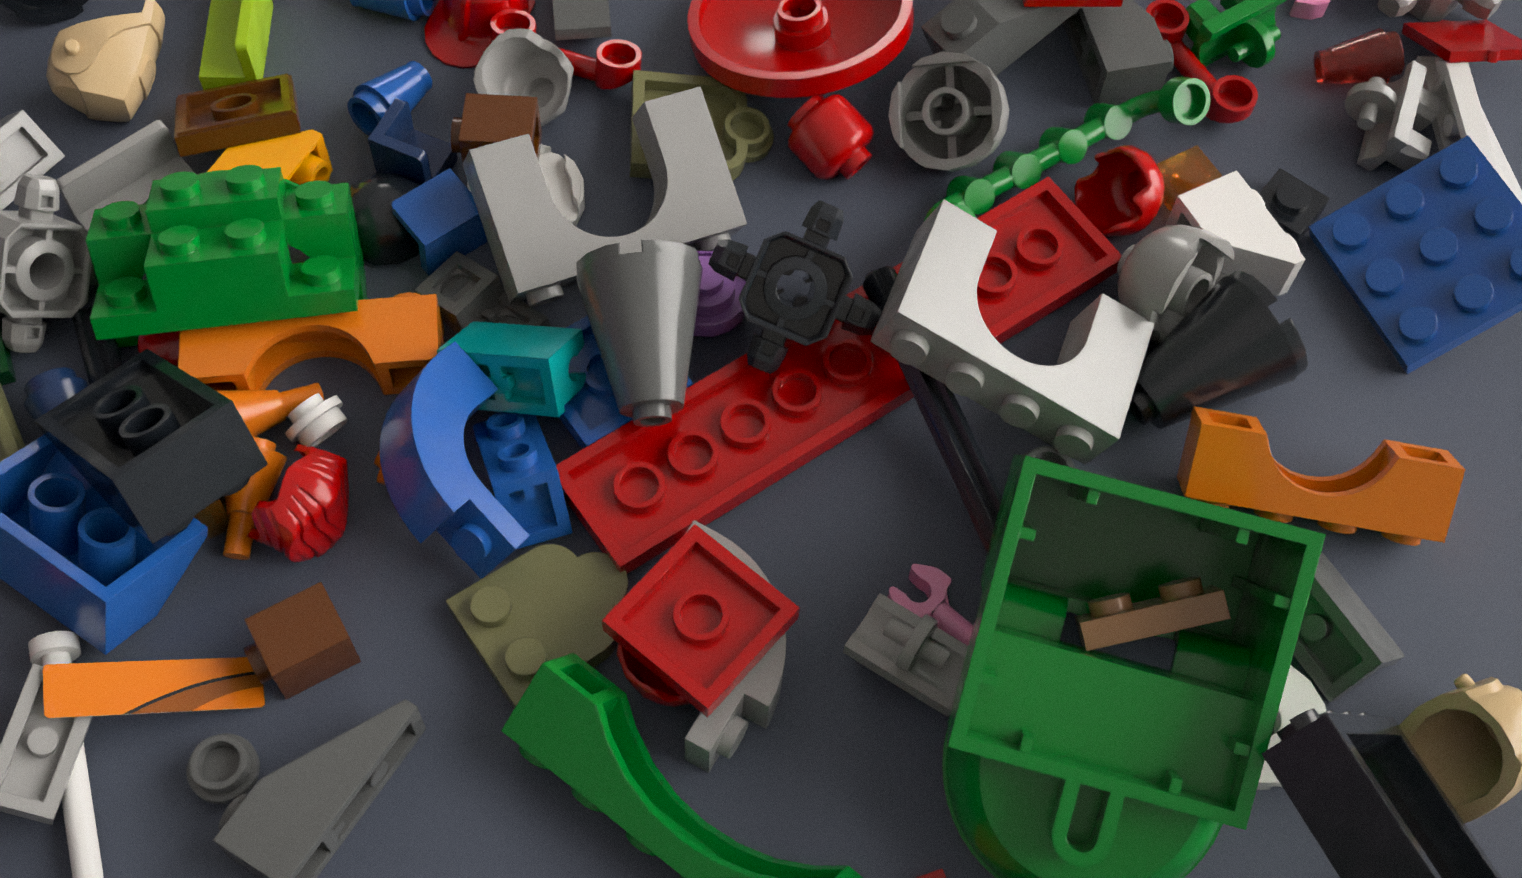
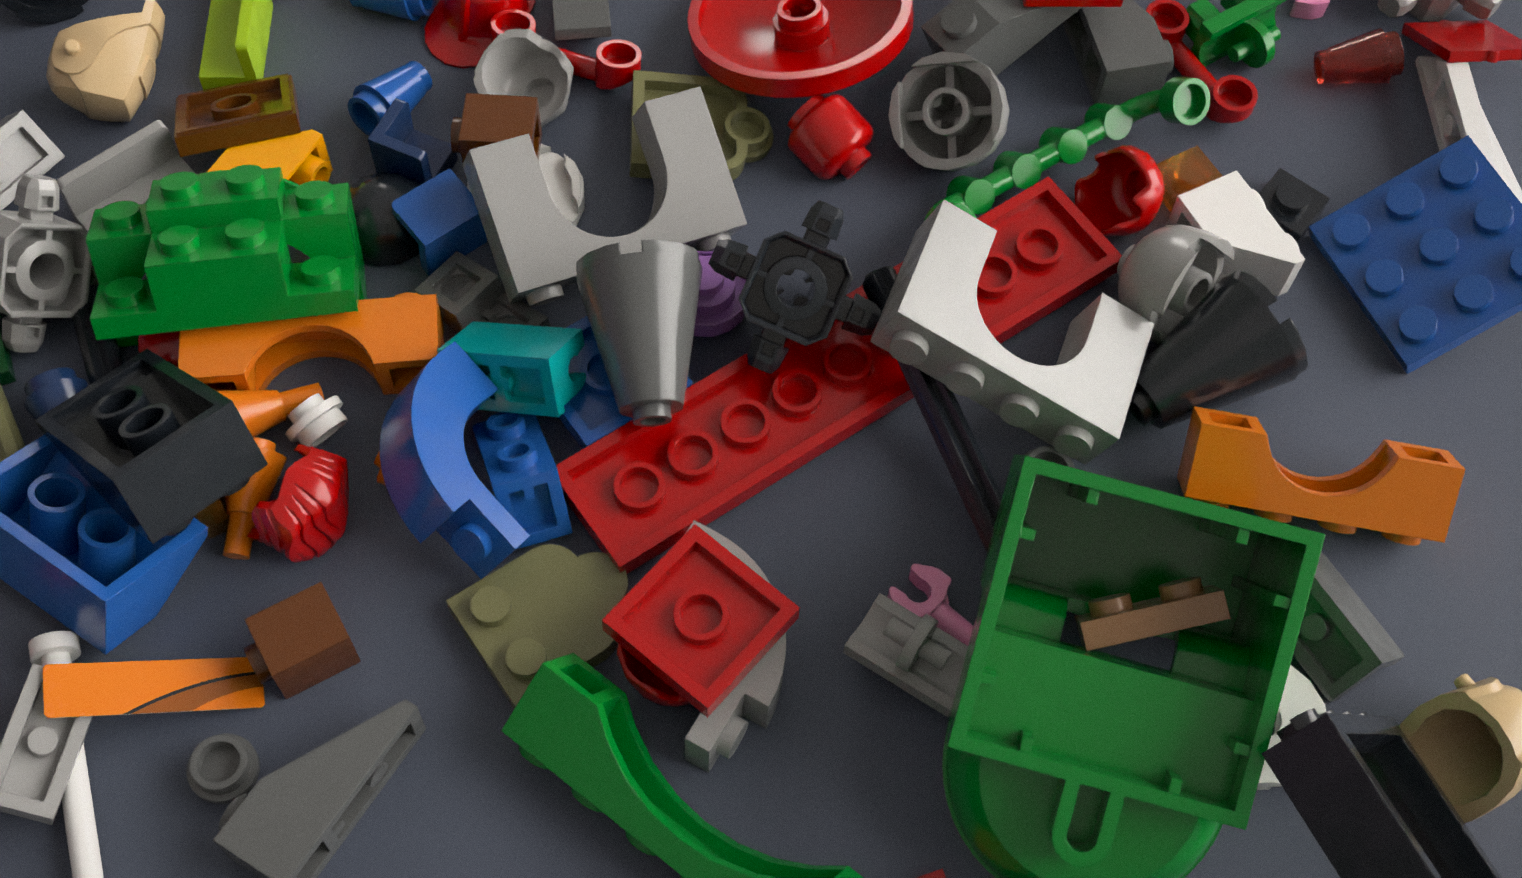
light grey hips [1345,60,1442,172] -> none

